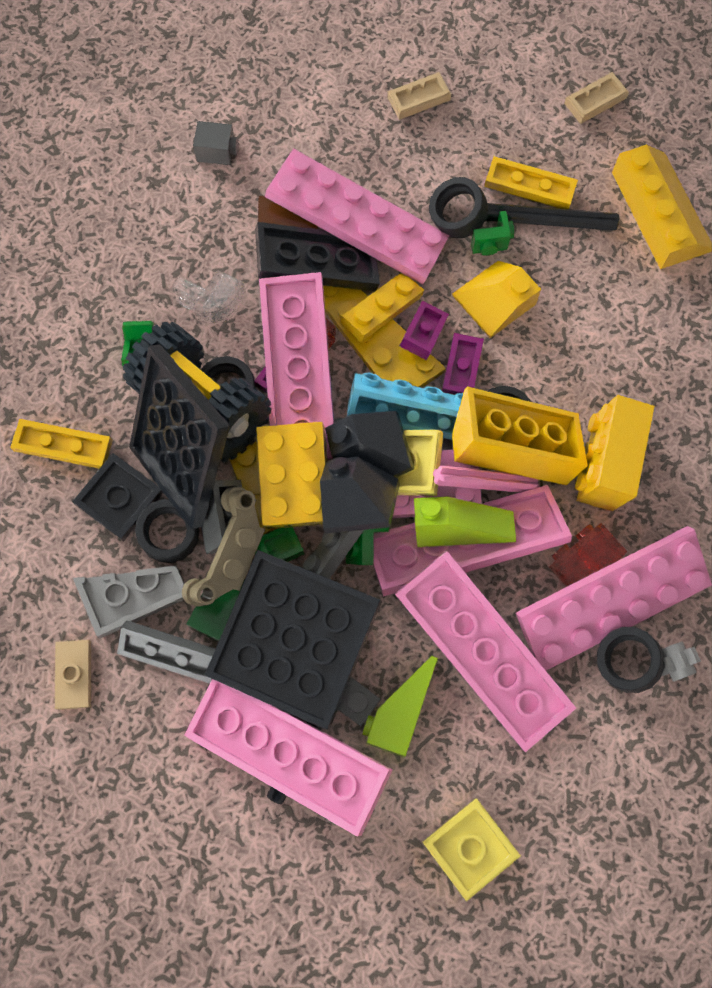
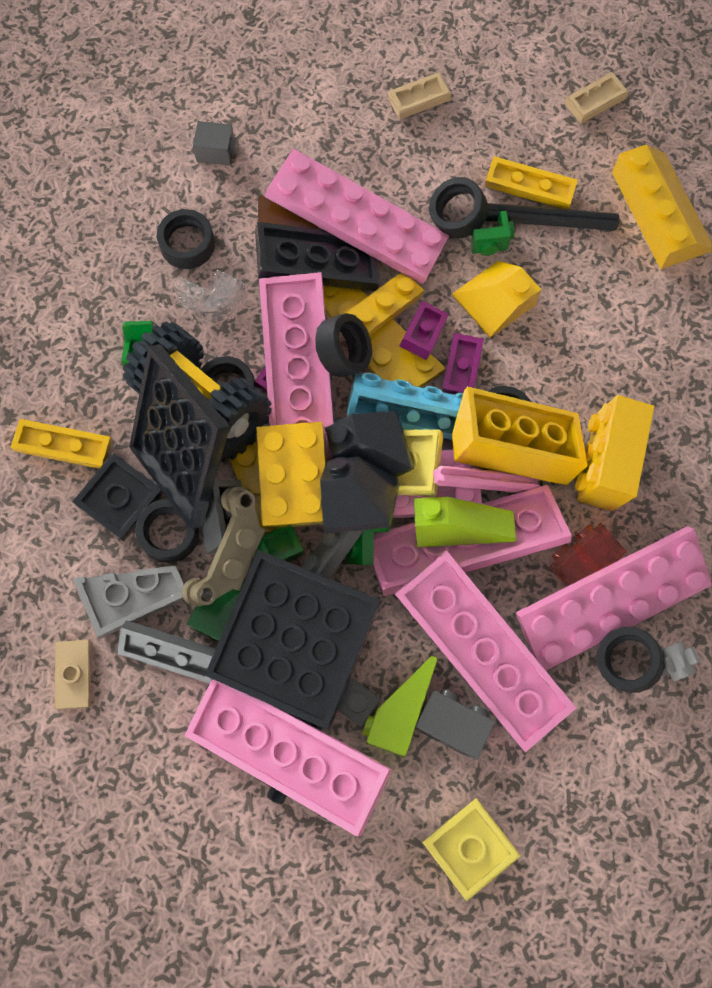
none -> black tyre [156,209,215,269]
none -> black tyre [315,313,372,377]
none -> dark grey brick [415,689,495,760]

